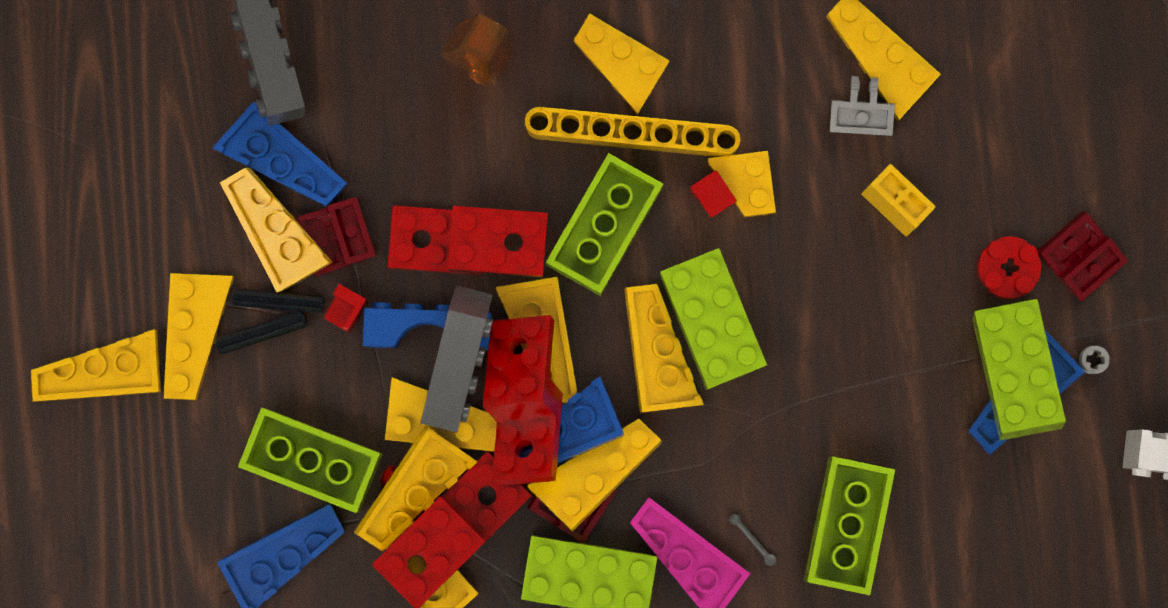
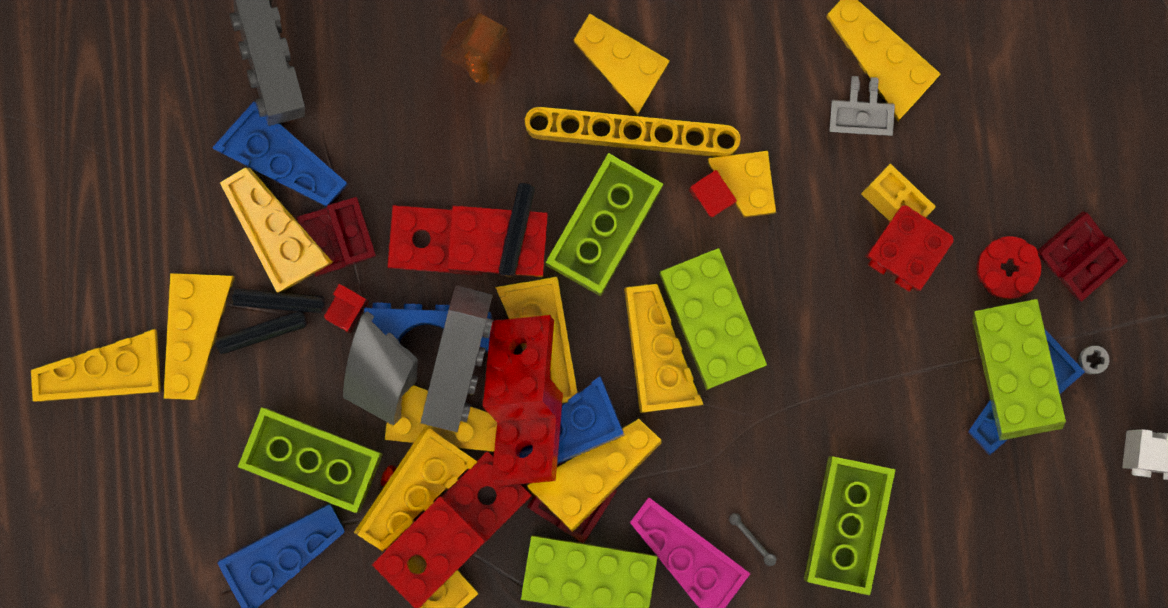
none -> dark grey slope [343,311,418,426]
none -> black axle [498,183,535,277]
none -> red bracket [865,205,954,293]

